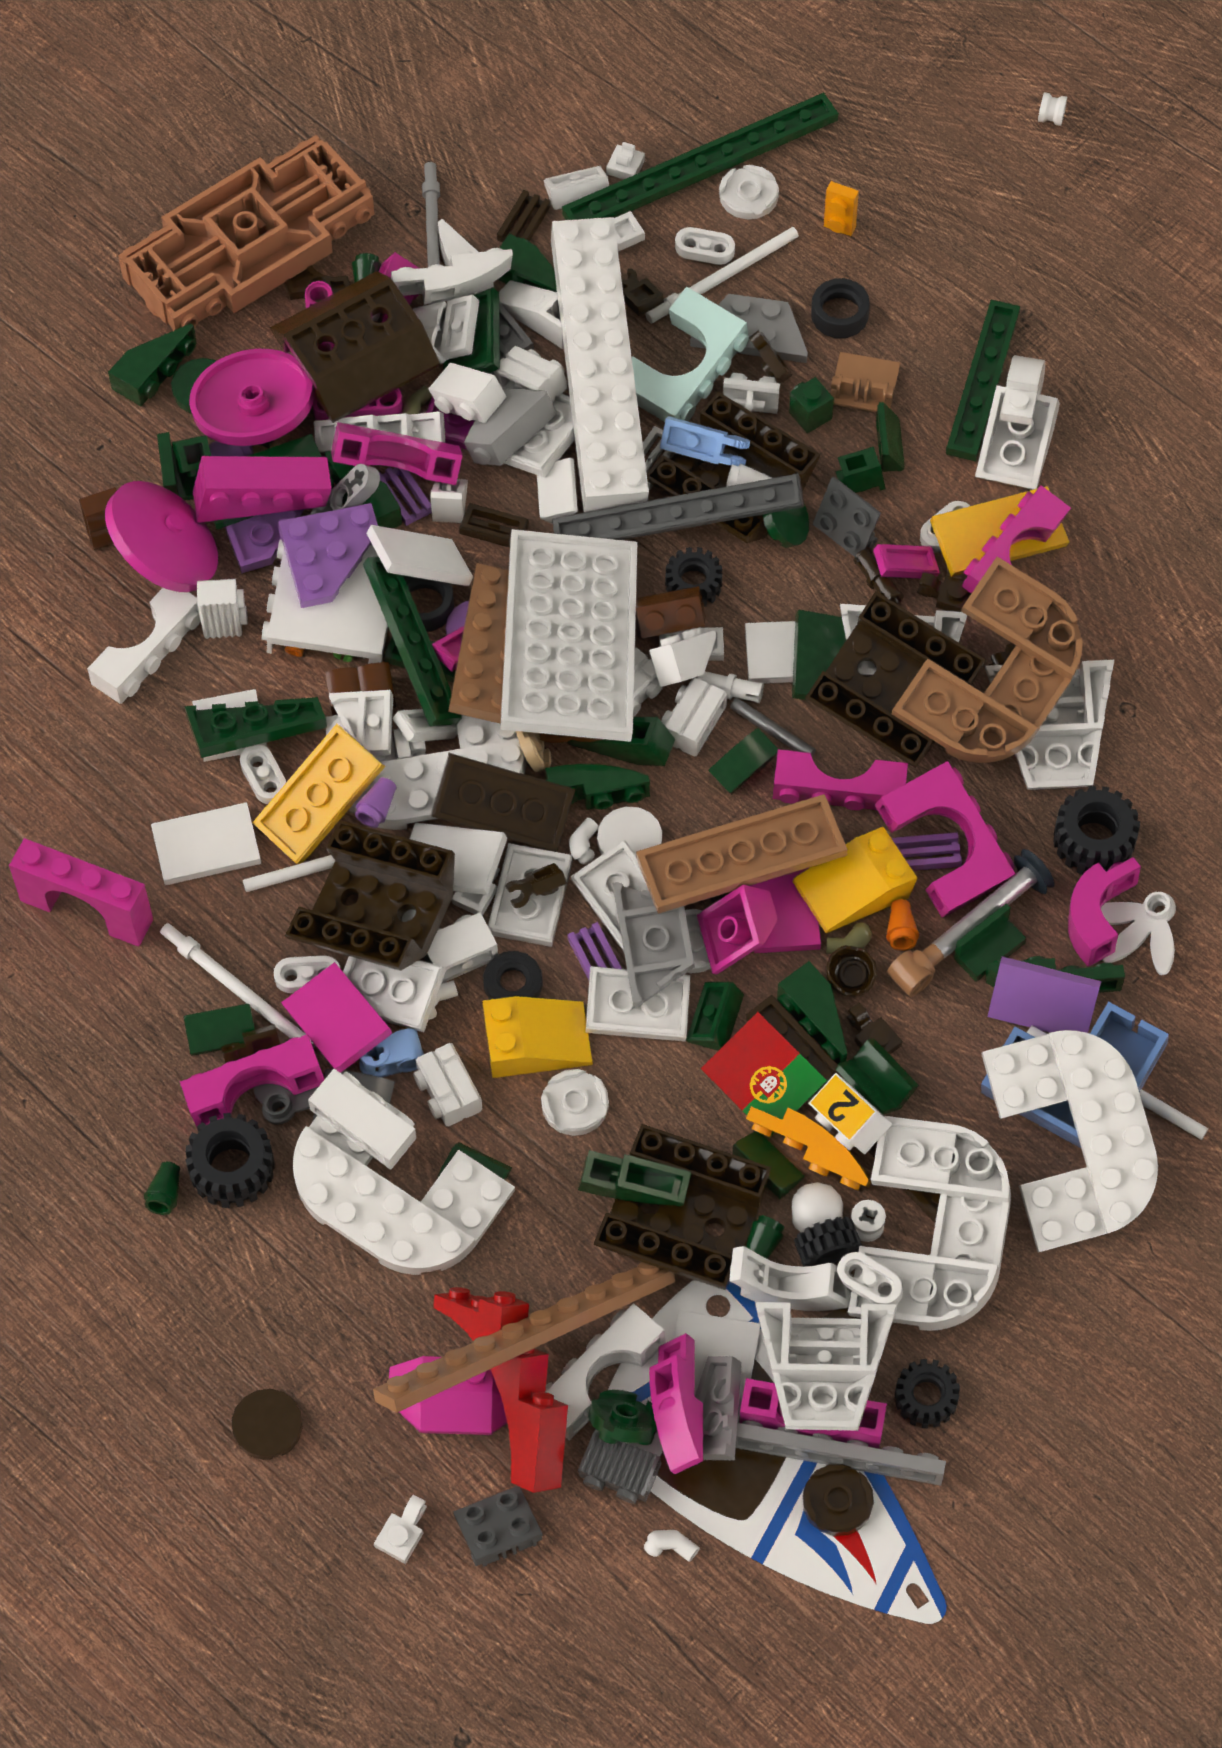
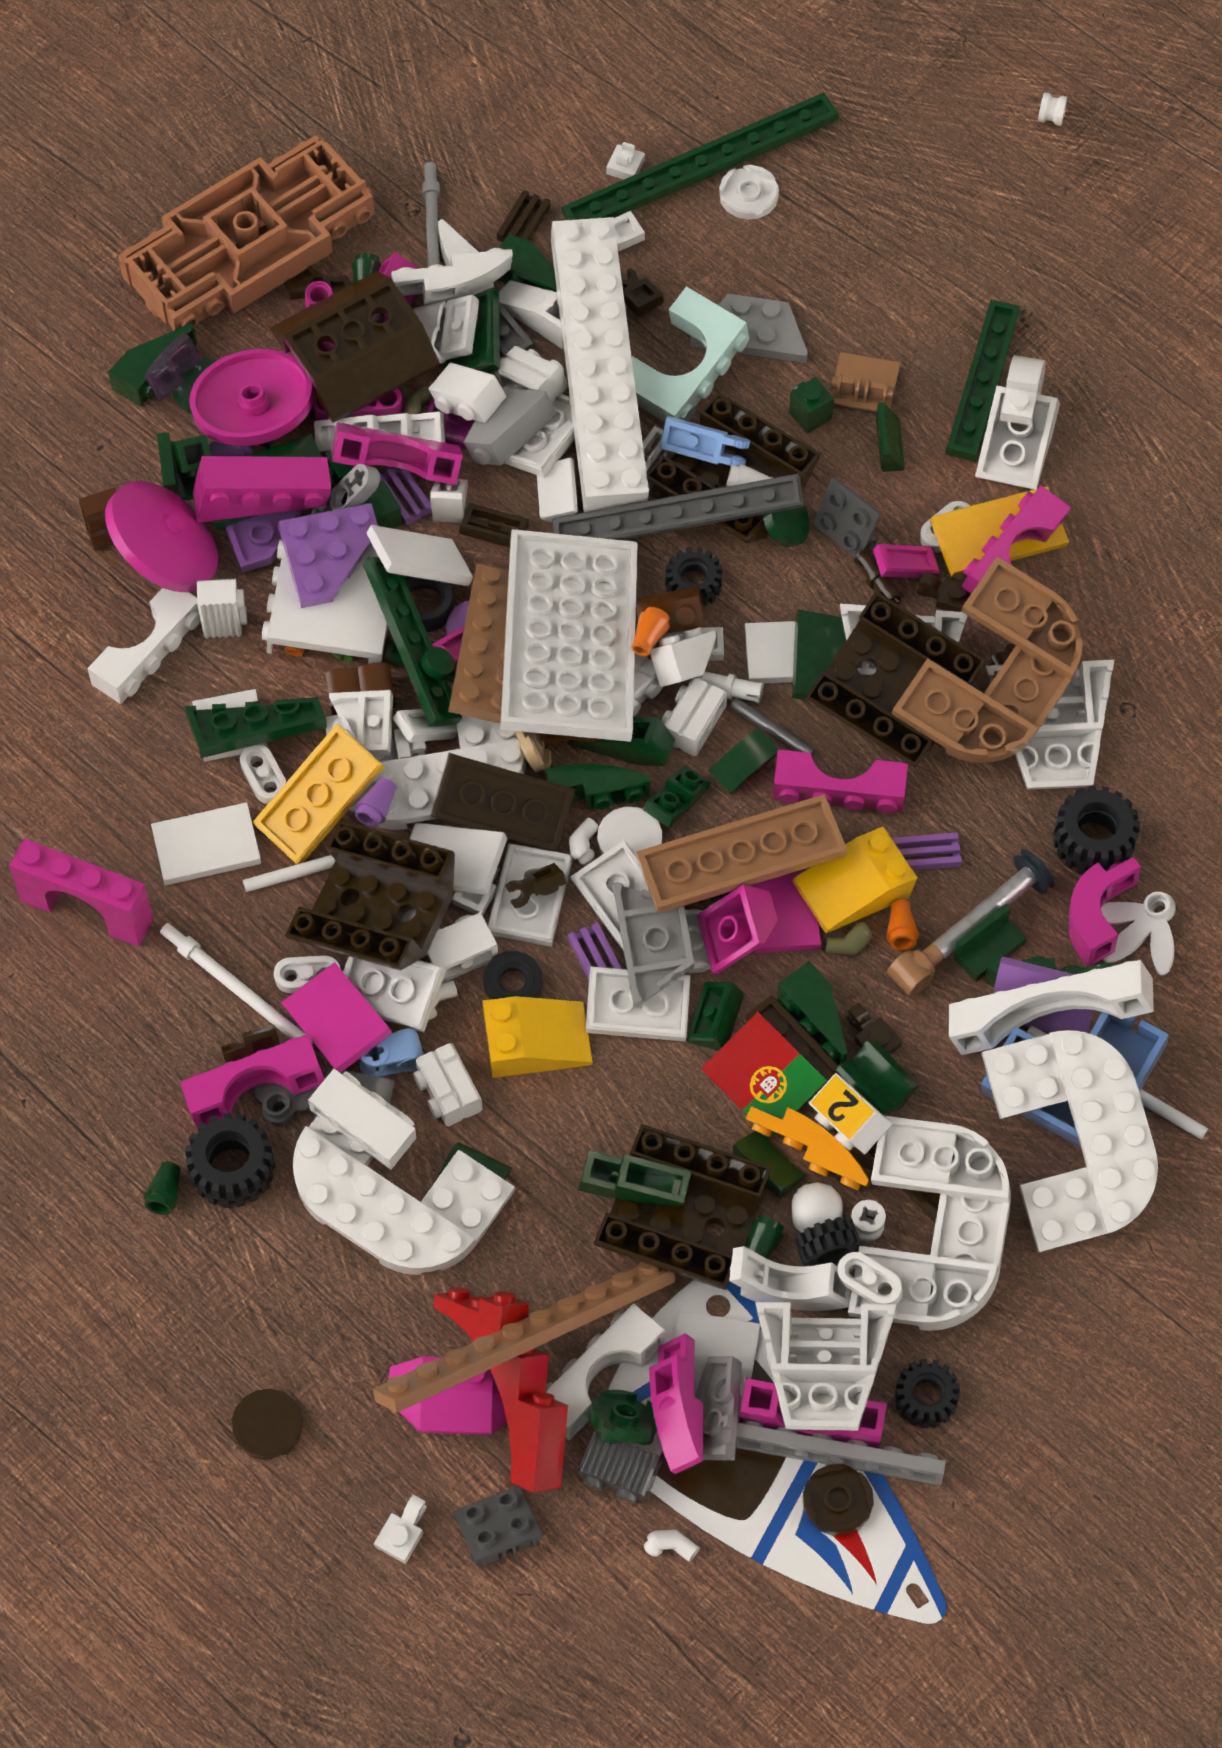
dark green slope [183,1004,255,1056] -> none
white tile [541,1069,609,1136] -> none
white slope [544,166,609,210] -> none
white bar [645,227,799,324] -> none
white plate [675,227,735,265] -> none
white hips [723,373,780,414] -> none
dark brown plate [748,330,793,382] -> none
black tyre [811,278,870,338] -> none
light orange plate [823,181,859,236] -> none
dark brown hair [826,945,877,997] -> none
dark green brick [835,447,886,493] -> none
dark pink arch [875,761,1016,918] -> none
none -> clear purple slope [144,333,203,401]
none -> dark green tile [421,647,455,680]
none -> orange cone [631,607,670,657]
none -> dark green slope [643,766,711,828]
none -> white arch [949,960,1154,1055]

